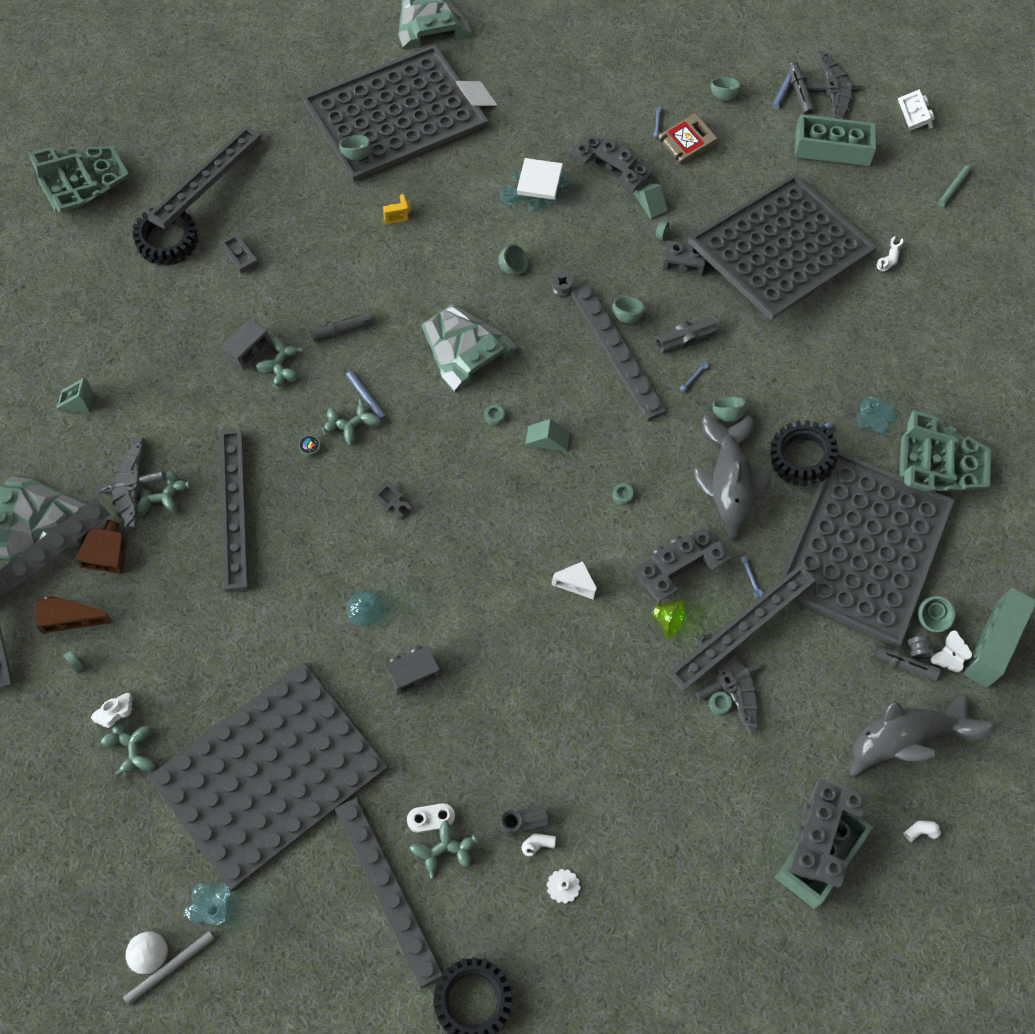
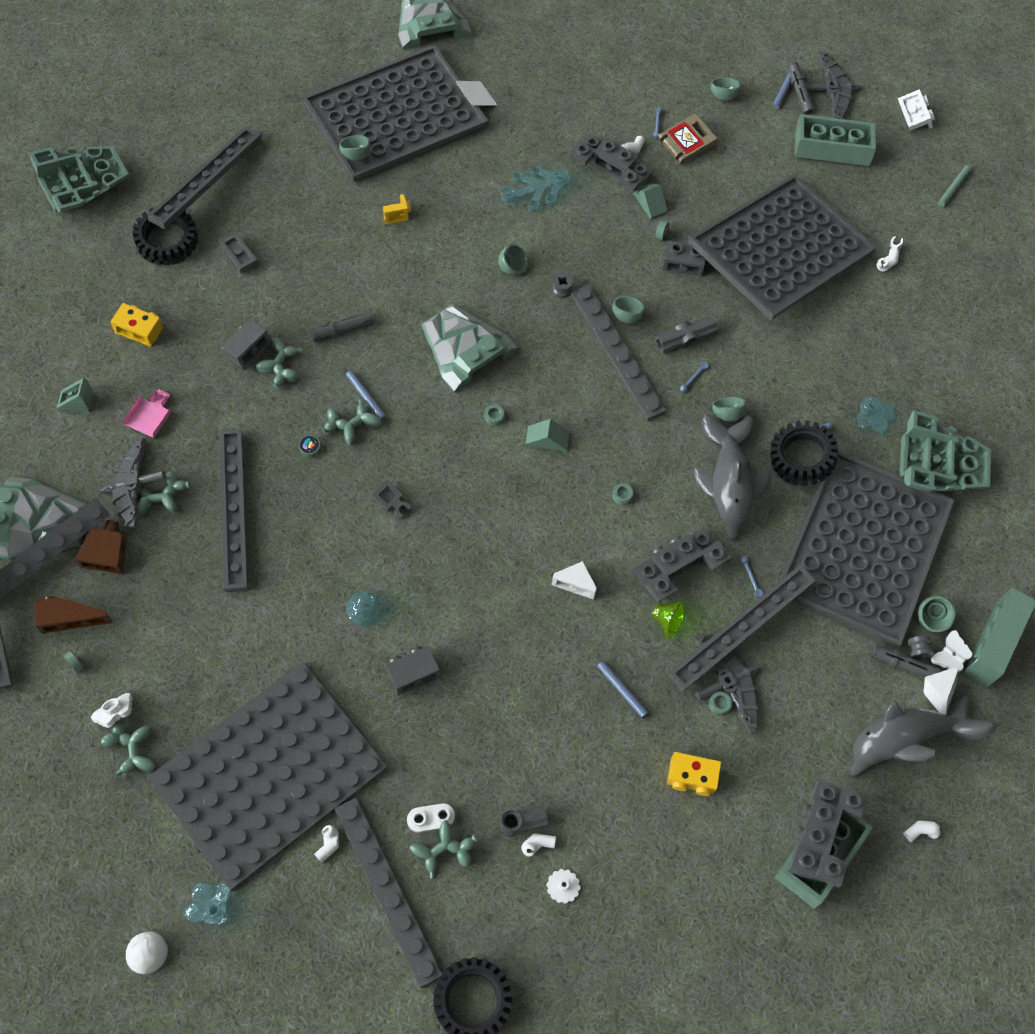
light grey bar [123,931,215,1005] -> none
white tile [517,158,563,200] -> none
none -> yellow brick [110,303,163,347]
none -> bright pink piece [123,389,172,438]
none -> white arm [314,825,339,863]
none -> sand blue bar [597,661,649,718]
none -> white arm [621,136,645,155]
none -> yellow brick [667,752,721,796]
none -> white slope [924,668,958,715]

